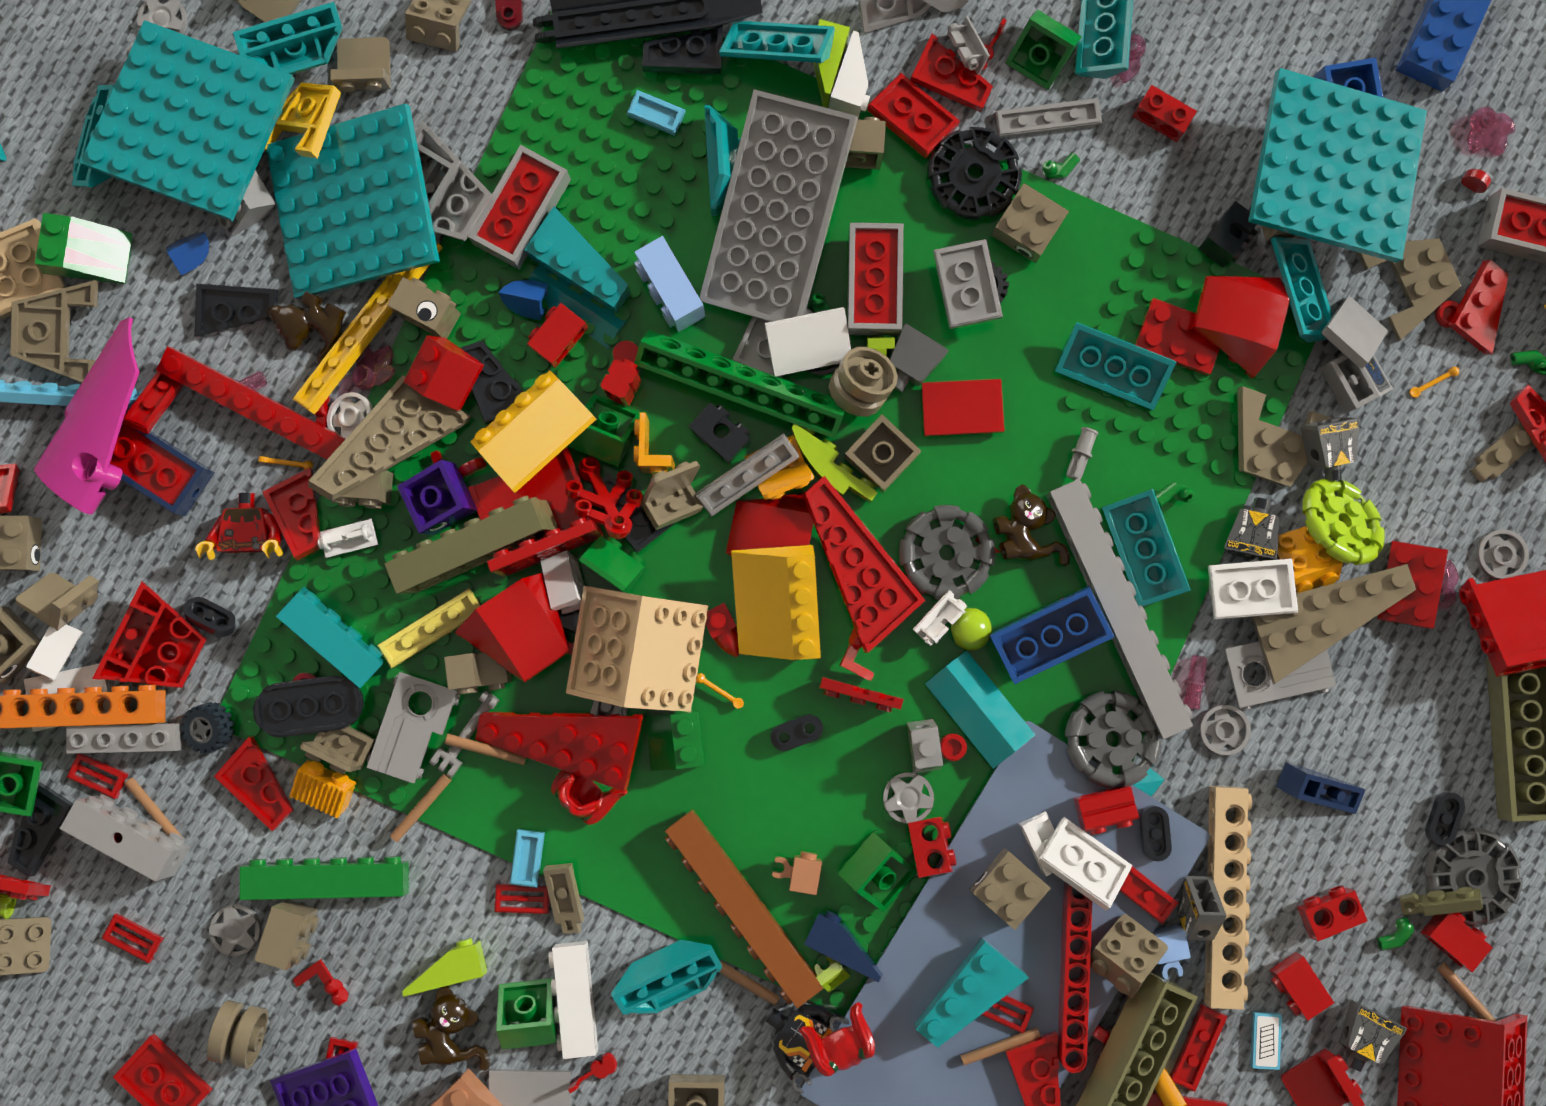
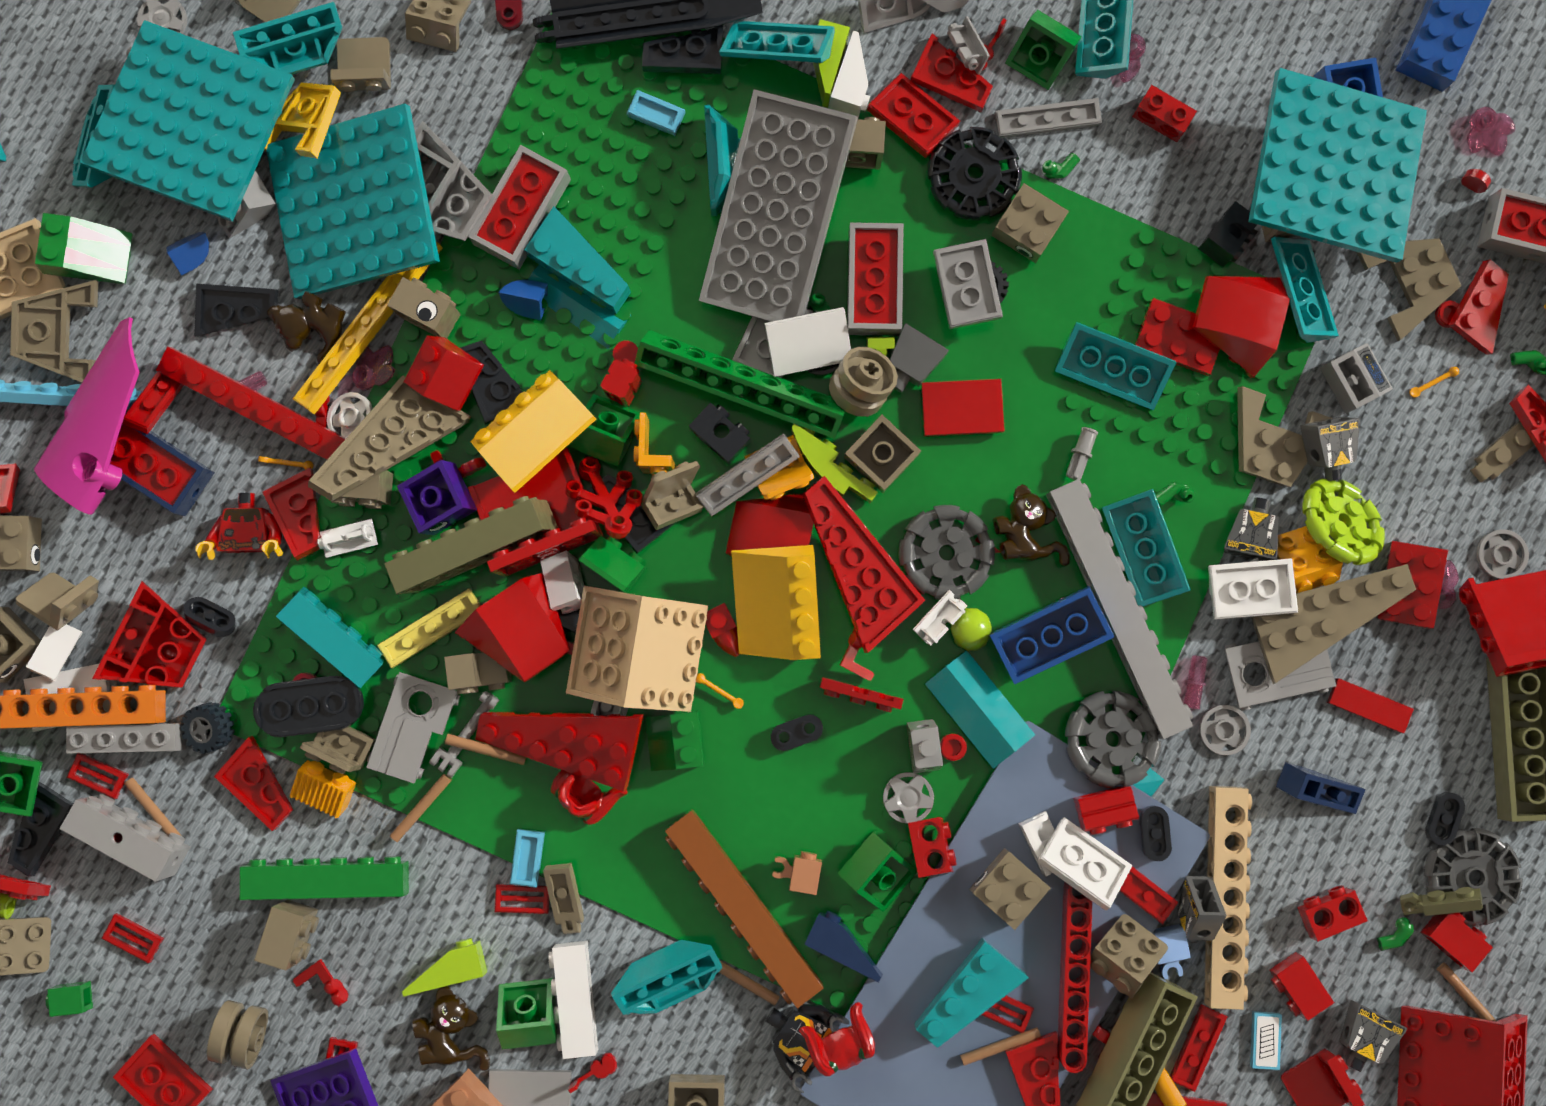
light grey wheel [209,904,261,956] -> none
red brick [527,303,589,369] -> none
light blue brick [634,236,705,332] -> none
lime tile [814,956,851,993] -> none
light grey tile [1321,296,1388,369] -> none
none -> green brick [45,981,93,1017]
none -> red tile [1327,678,1414,734]

